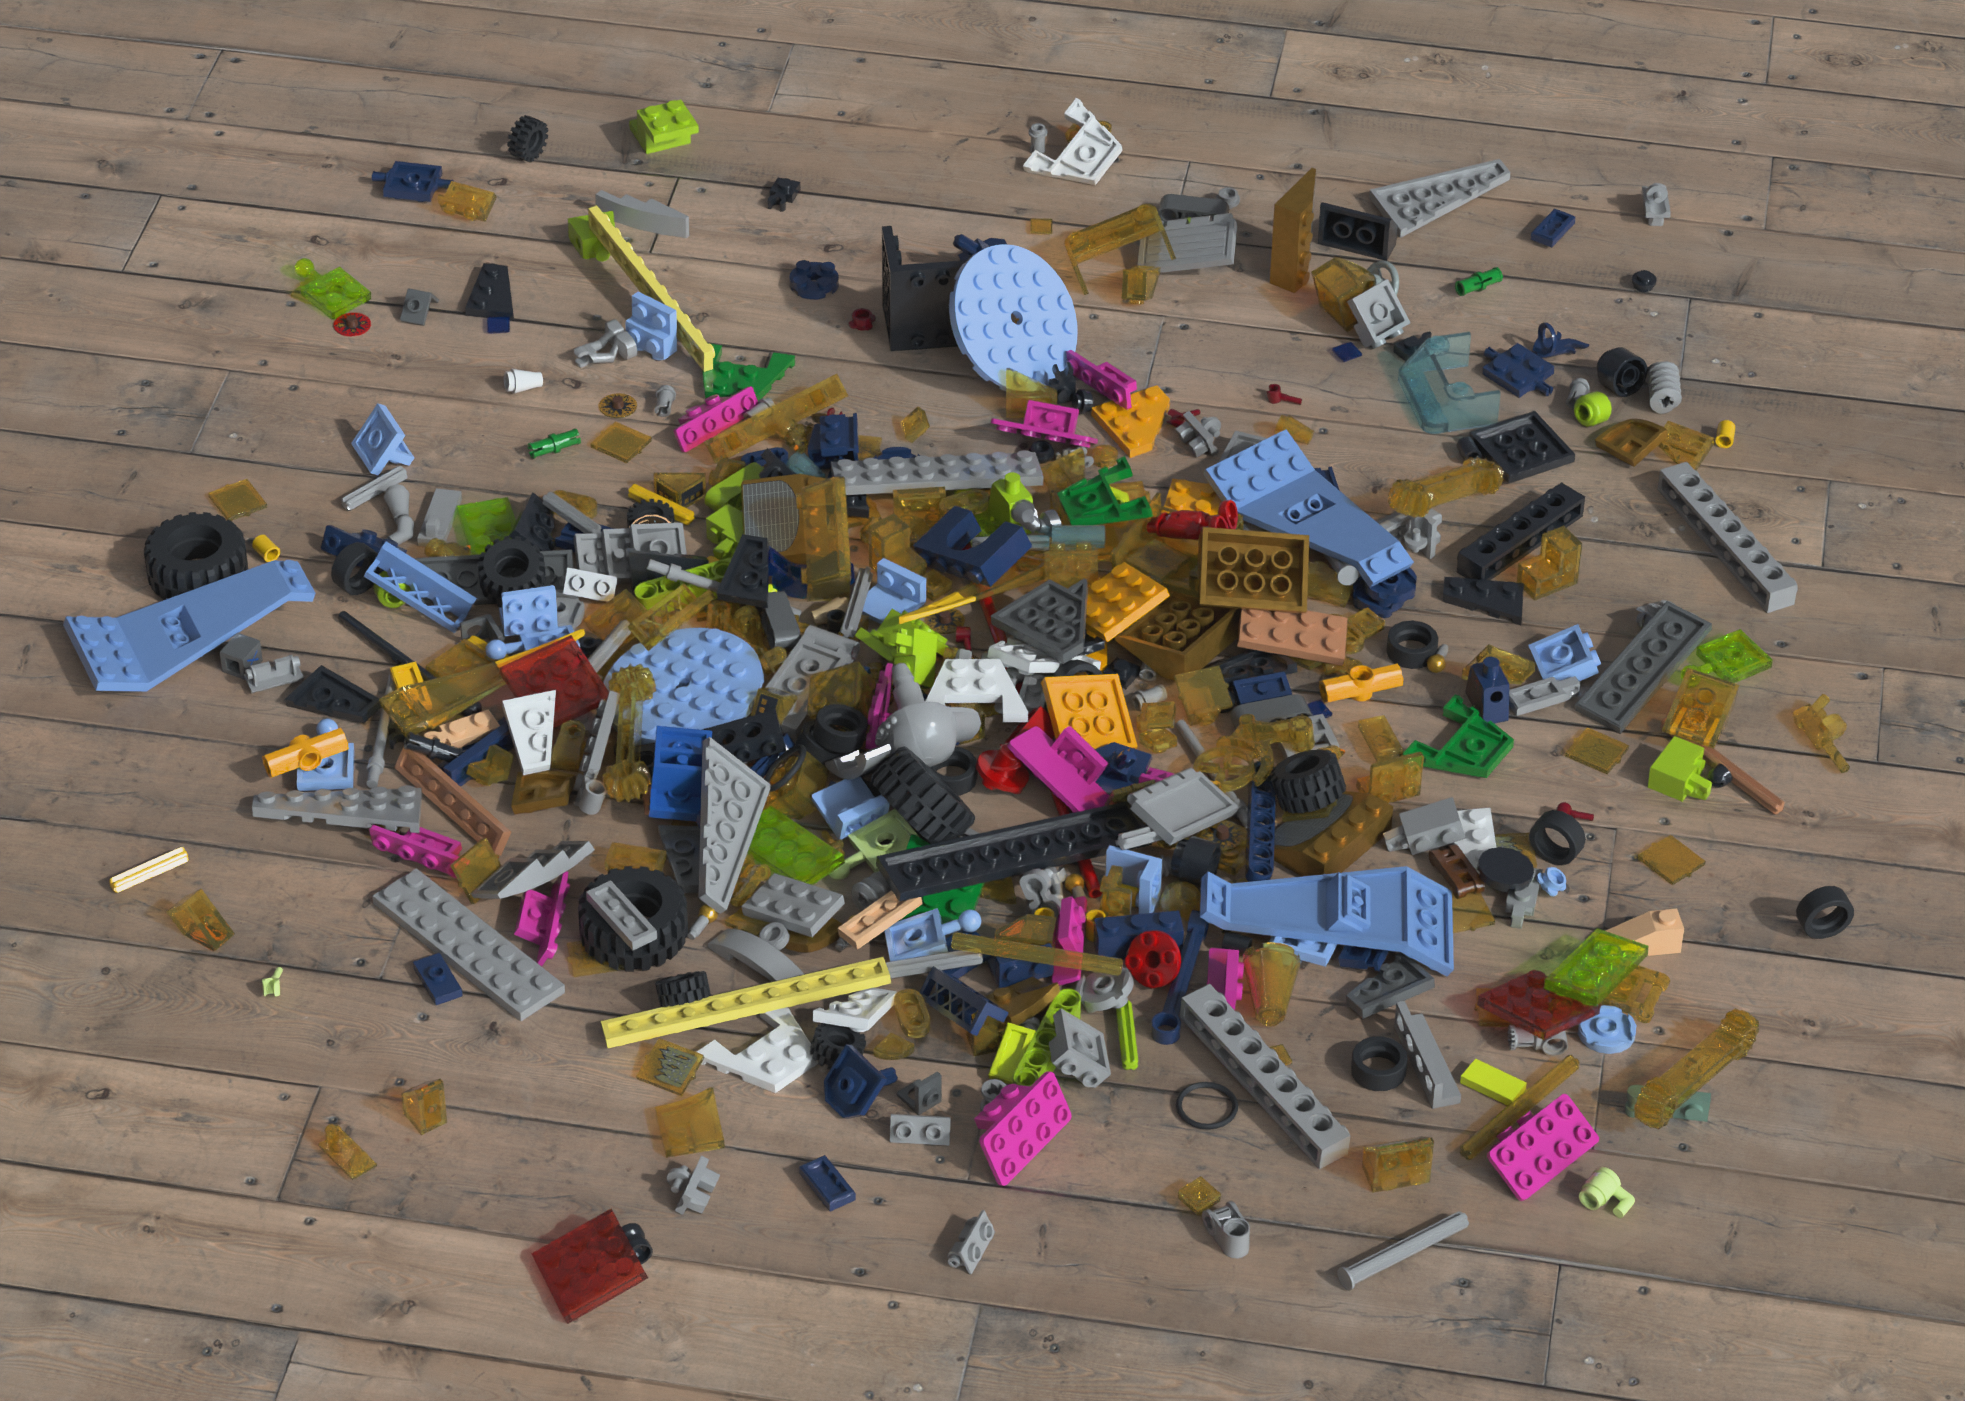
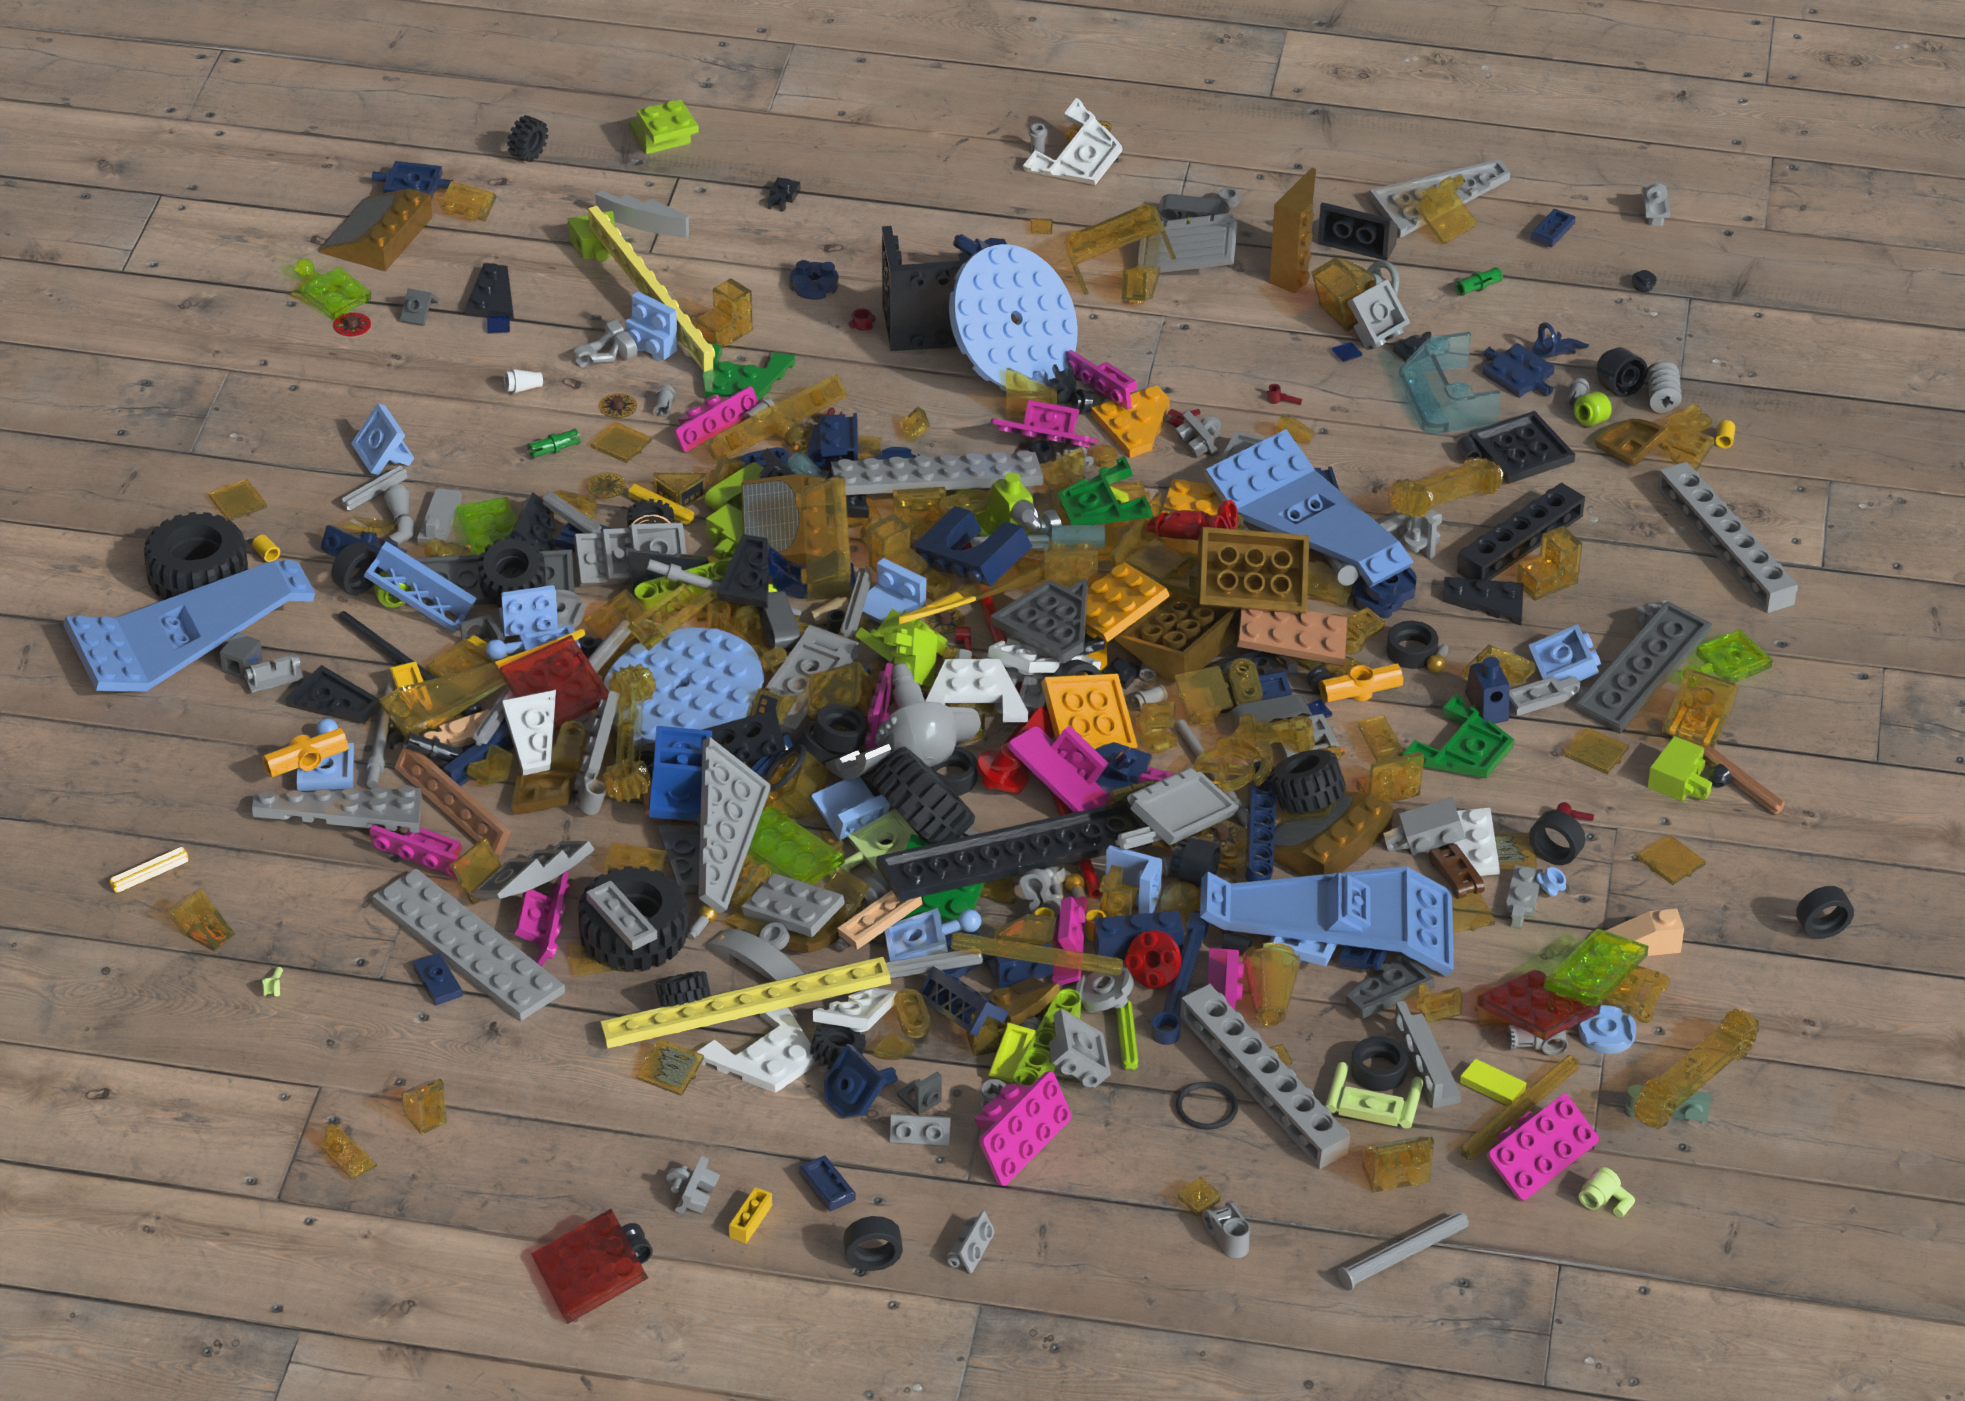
hinge [559,567,617,603] -> none
clear yellow plate [655,1087,725,1158] -> none
black tile [1477,847,1534,892] -> none
clear yellow piece [1793,694,1850,773] -> none
none -> pearl gold slope [320,189,432,272]
none -> clear yellow piece [344,516,396,534]
none -> light grey axle [473,675,528,746]
none -> clear yellow piece [587,472,626,498]
none -> clear yellow brick [695,278,753,349]
none -> yellow piece [729,1187,772,1244]
none -> clear yellow piece [824,866,871,924]
none -> black tyre [843,1216,903,1271]
none -> clear yellow plate [1229,658,1263,705]
none -> black bush [1306,666,1333,694]
none -> yellowish green plate [1325,1062,1424,1128]
none -> clear yellow bracket [1415,174,1477,244]
none -> clear yellow bracket [1416,983,1463,1023]
none -> clear yellow plate [1665,404,1712,438]

